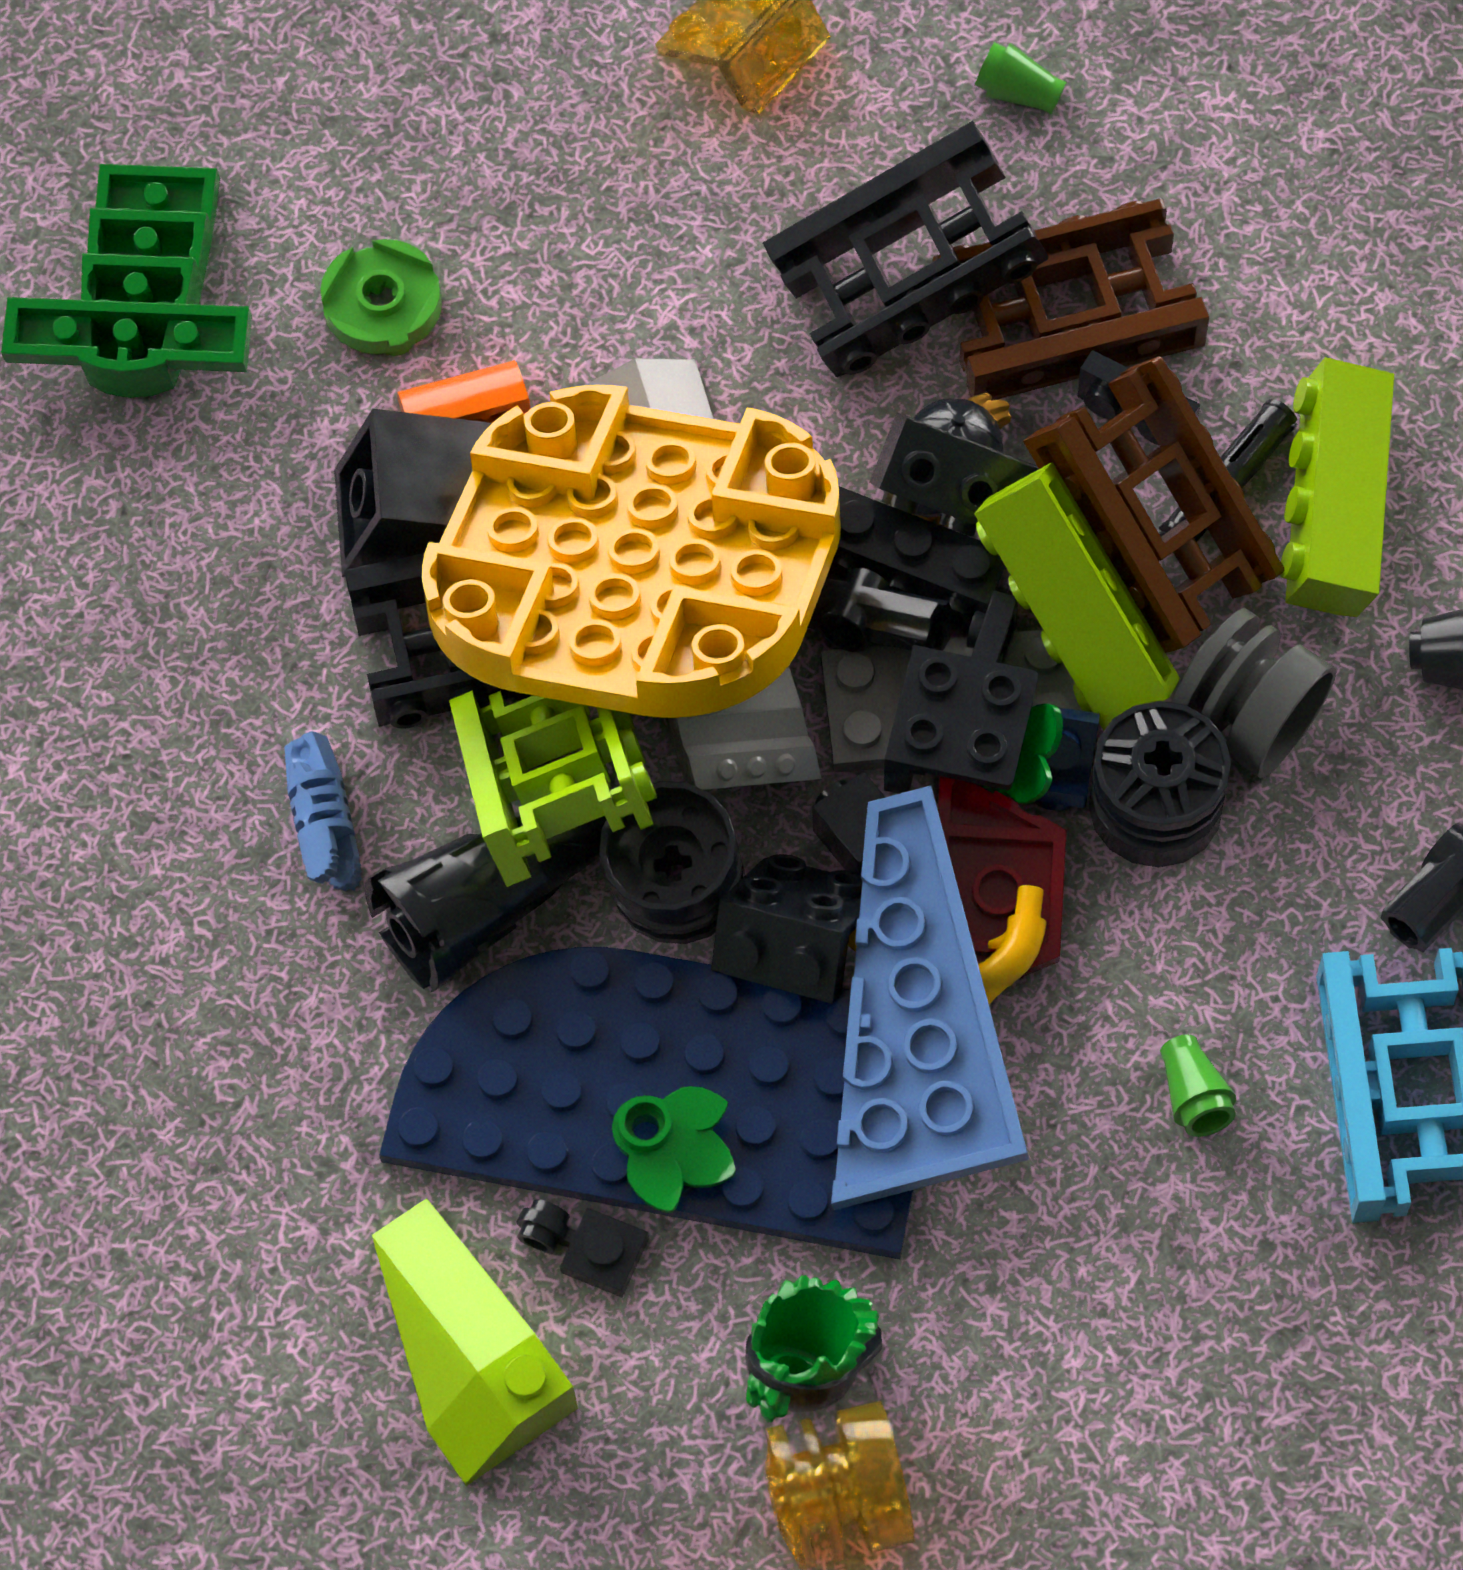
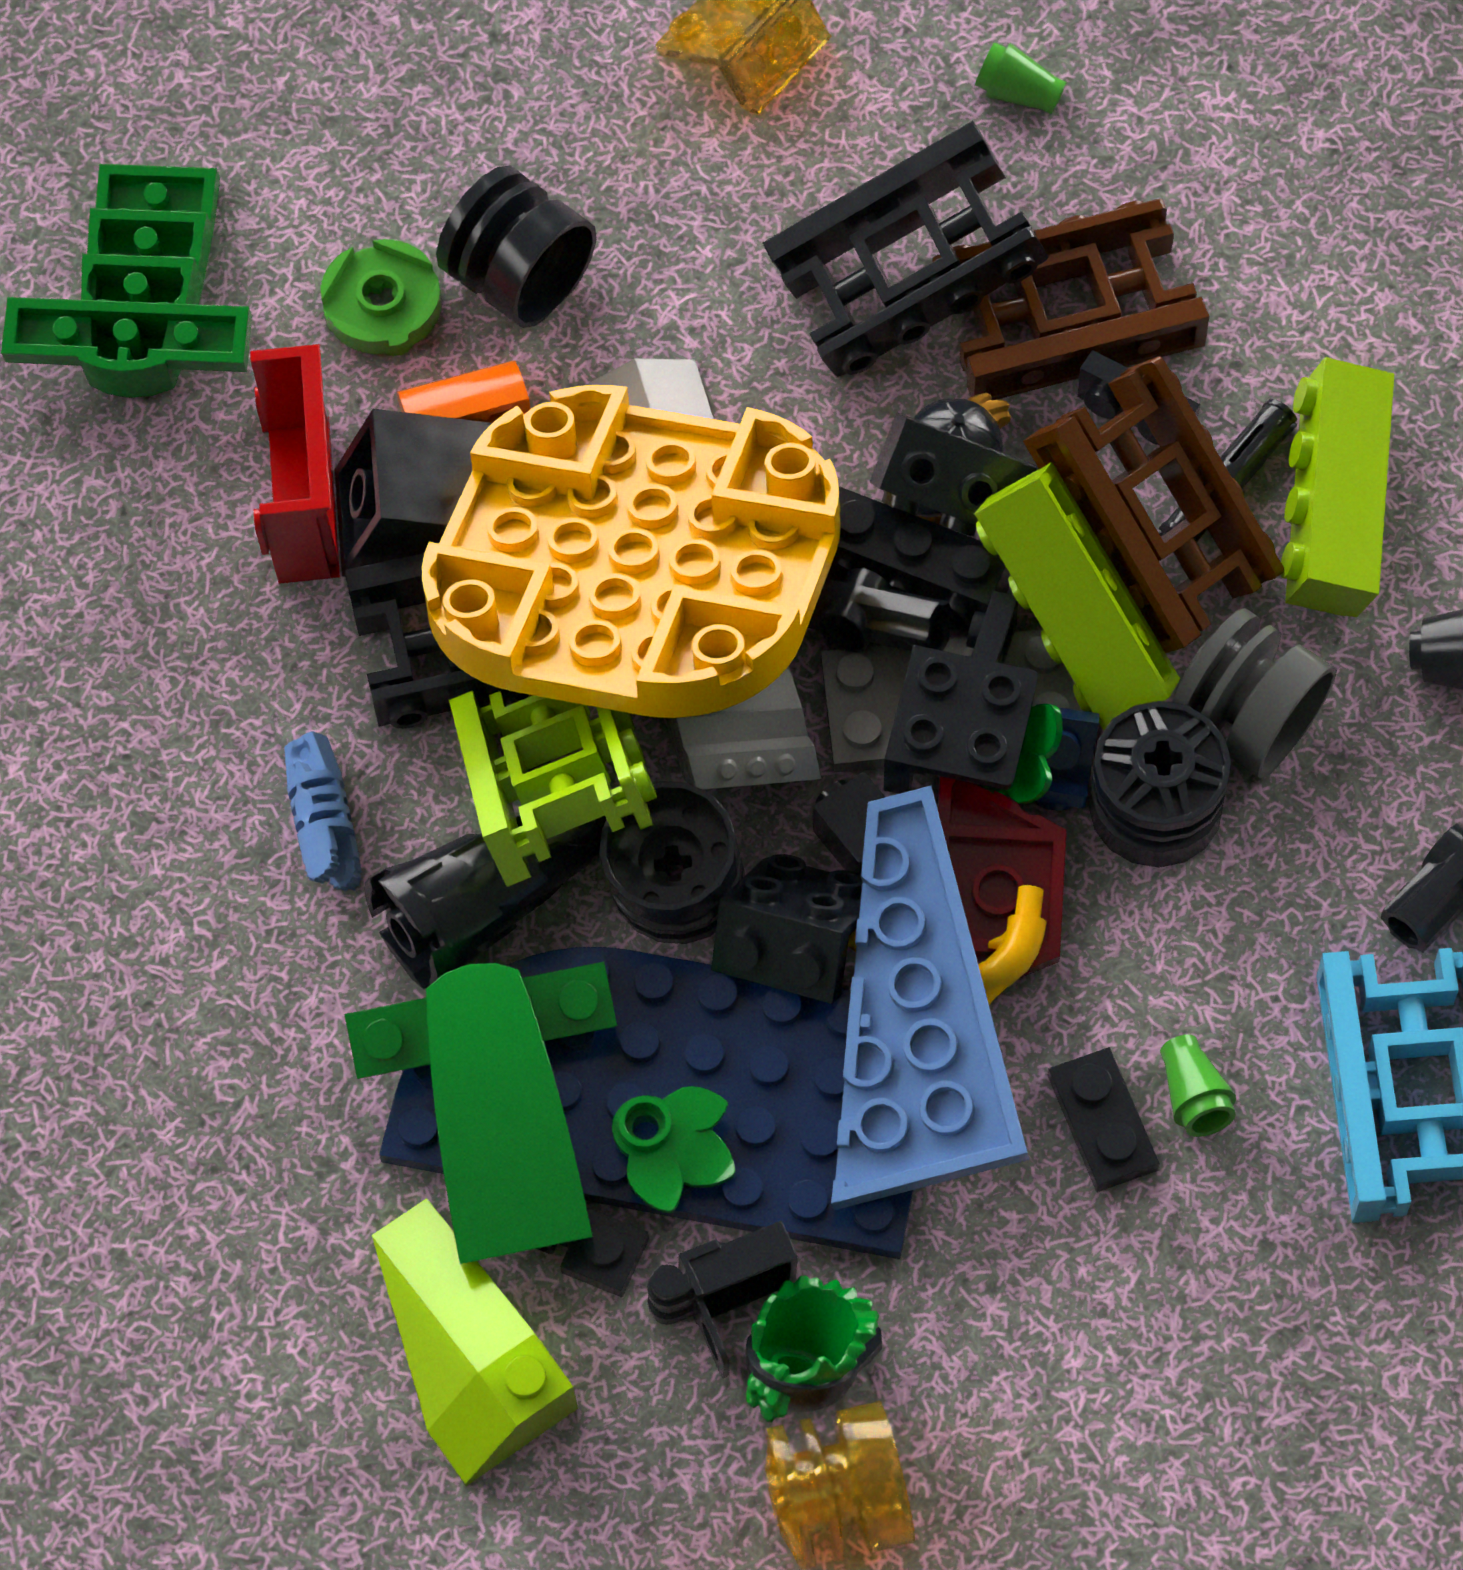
none -> red piece [250,344,340,584]
none -> green slope [344,961,617,1264]
none -> black wheel [436,165,597,328]
none -> black piece [647,1220,798,1378]
none -> black plate [1048,1047,1160,1193]

